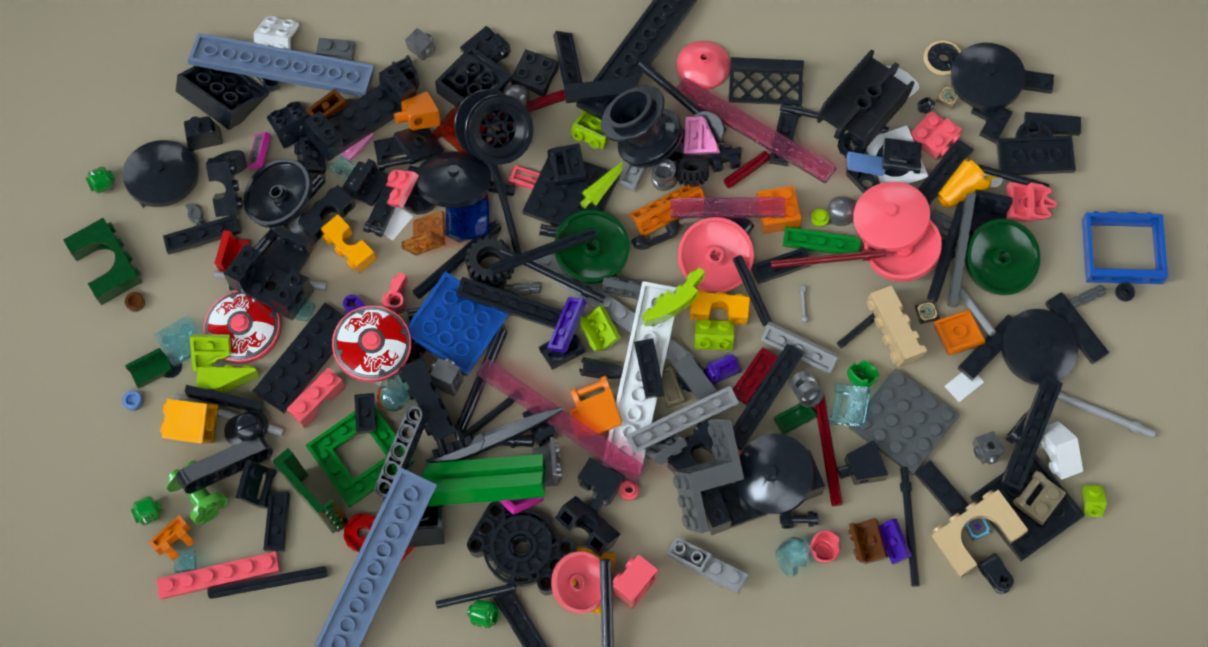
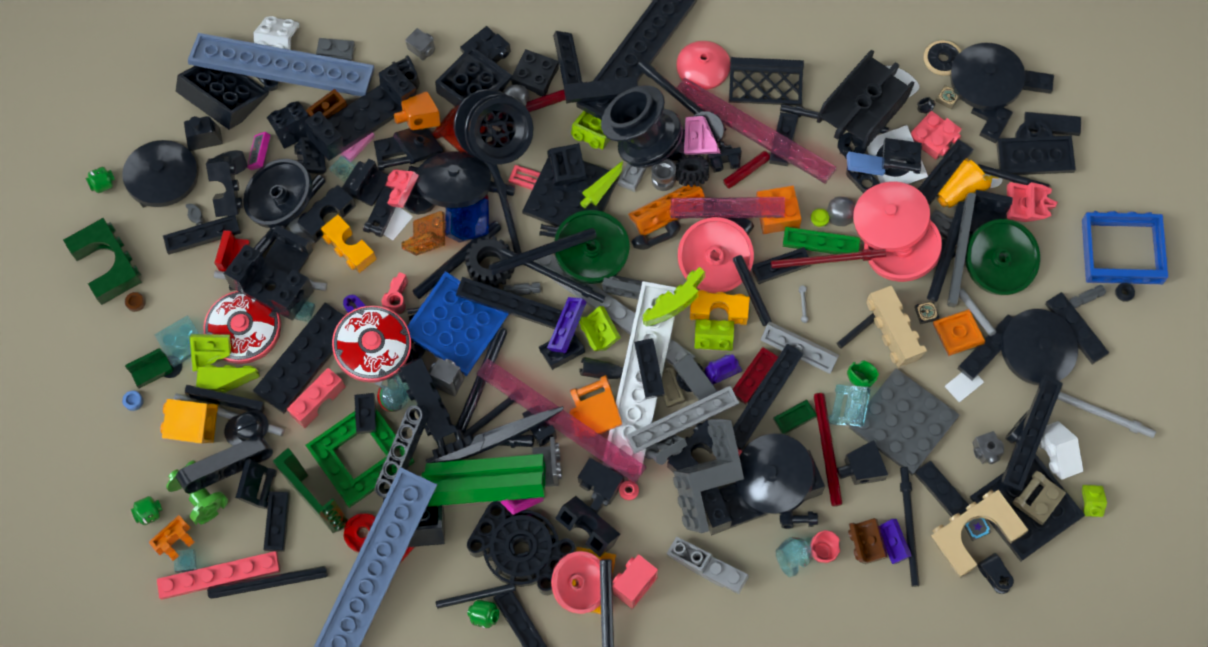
flat silver wheel [790,371,824,407] -> none

